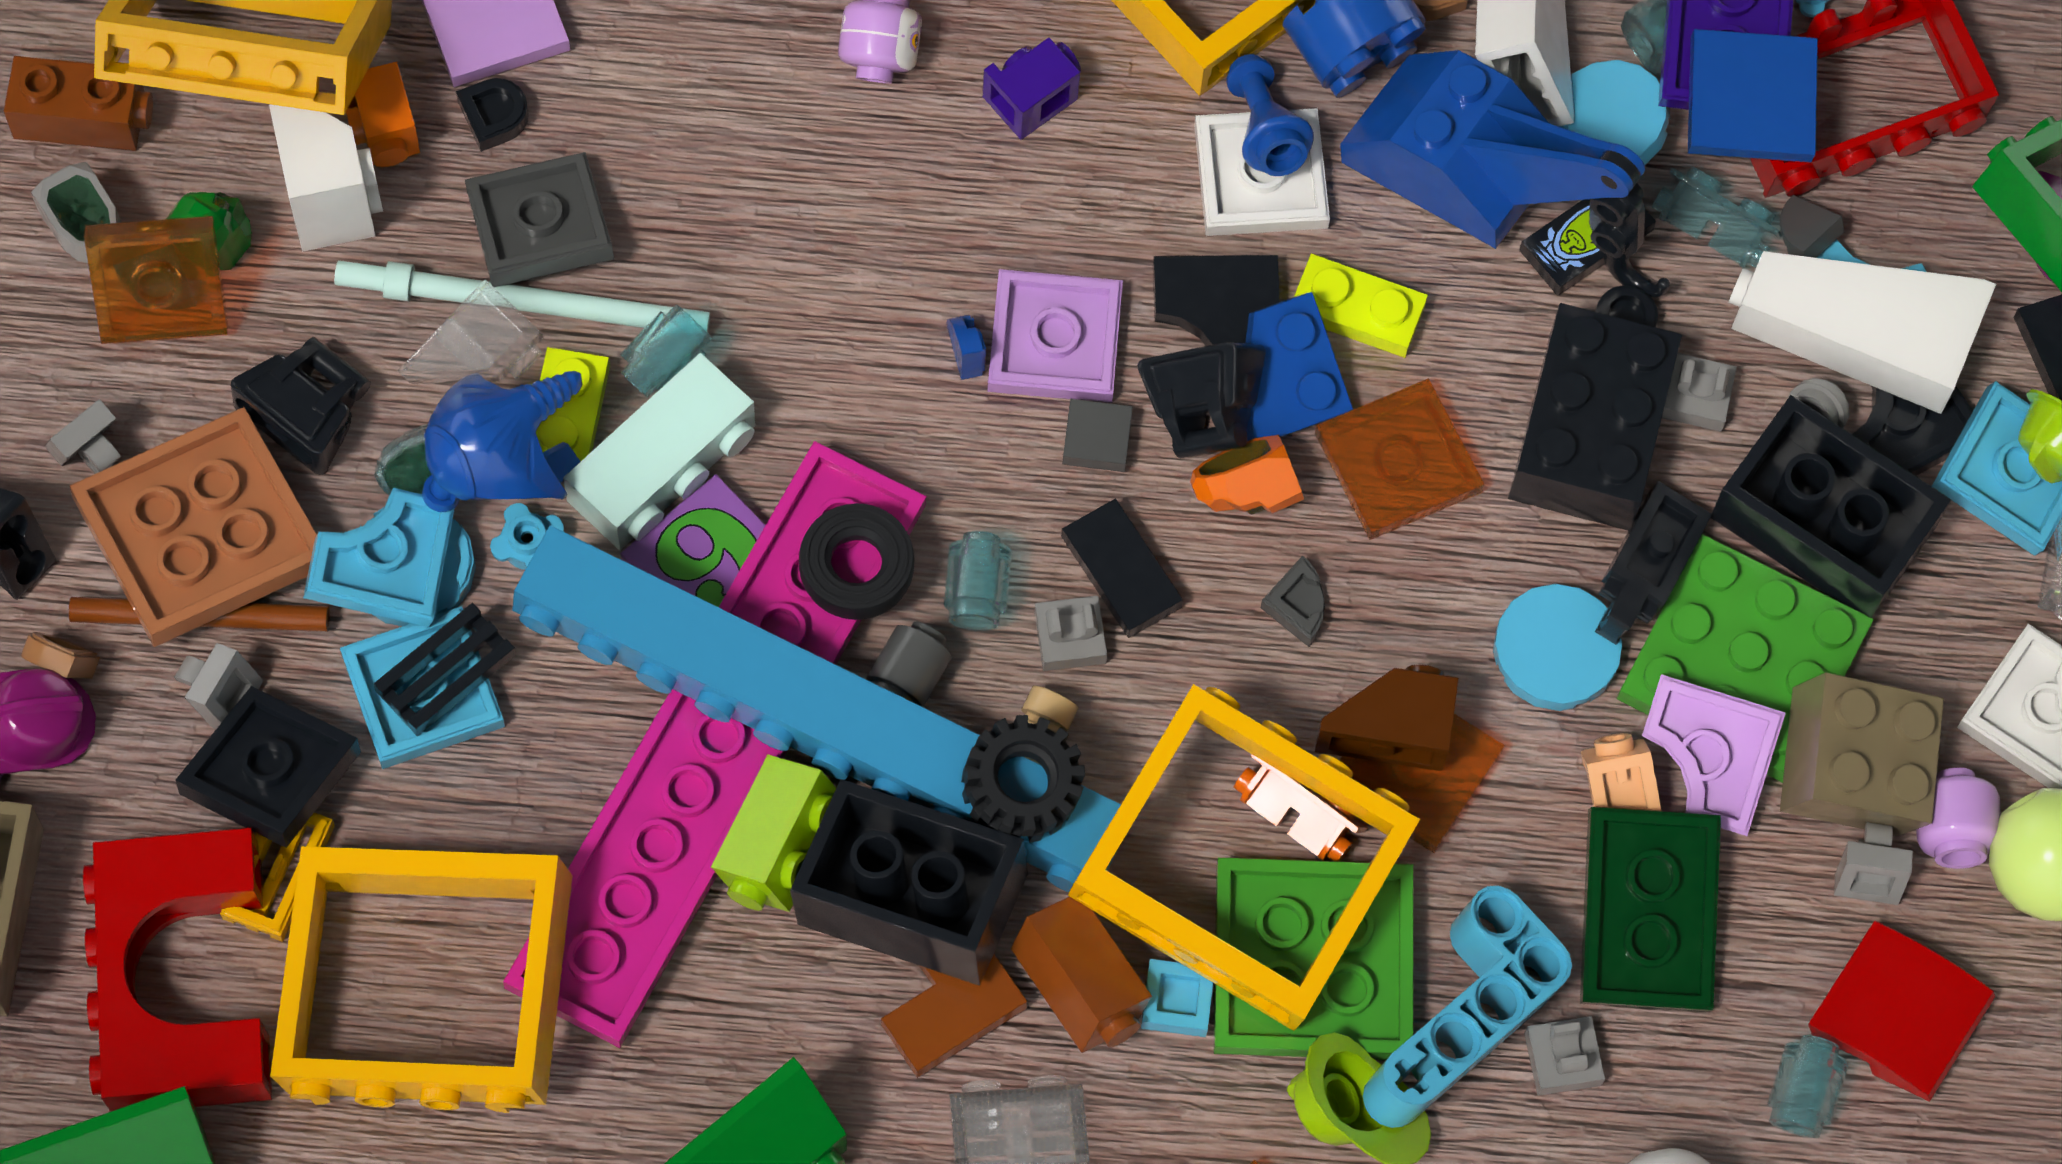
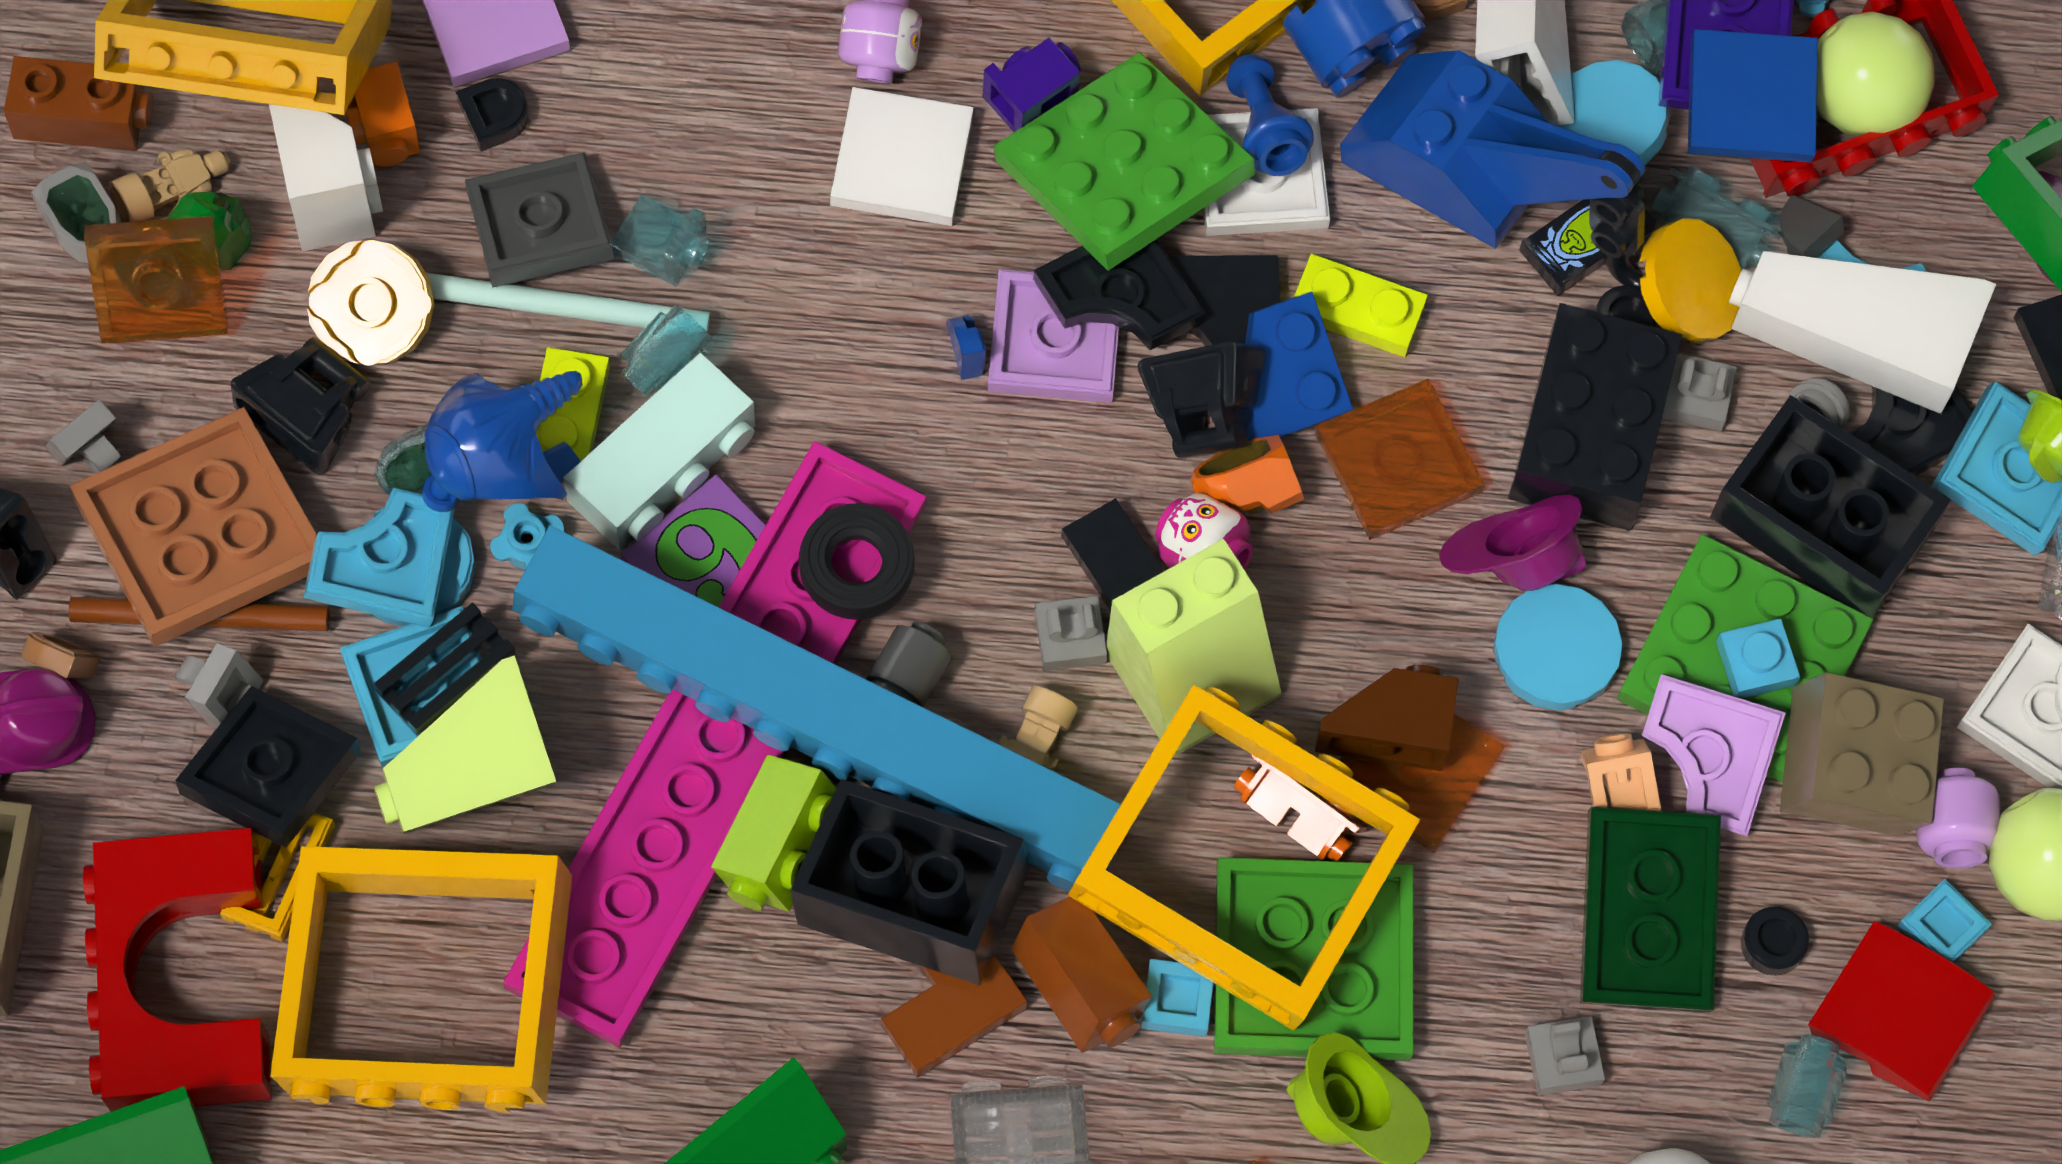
clear slope [398,279,544,384] -> none
clear light blue brick [943,531,1012,630] -> none
black tyre [961,715,1085,843] -> none
dark grey tile [1062,399,1133,472] -> none
dark grey tile [1260,556,1325,647] -> none
medium azure beam [1363,886,1572,1128] -> none
black hinge [1595,481,1712,645] -> none
light grey tile [1834,822,1913,905] -> none
none -> tan piece [109,149,230,227]
none -> tile [308,240,434,366]
none -> yellowish green slope [374,655,556,834]
none -> clear light blue bracket [611,194,711,286]
none -> white tile [830,87,974,226]
none -> bright green plate [994,52,1255,271]
none -> black tile [1033,239,1205,350]
none -> yellowish green slope [1106,539,1281,757]
none -> head [1155,493,1253,570]
none -> magenta piece [1439,494,1586,591]
none -> yellow tile [1640,218,1742,343]
none -> medium azure plate [1716,619,1800,699]
none -> black tile [1741,907,1809,976]
none -> yellowish green piece [1816,11,1935,137]
none -> medium azure tile [1896,879,1992,963]

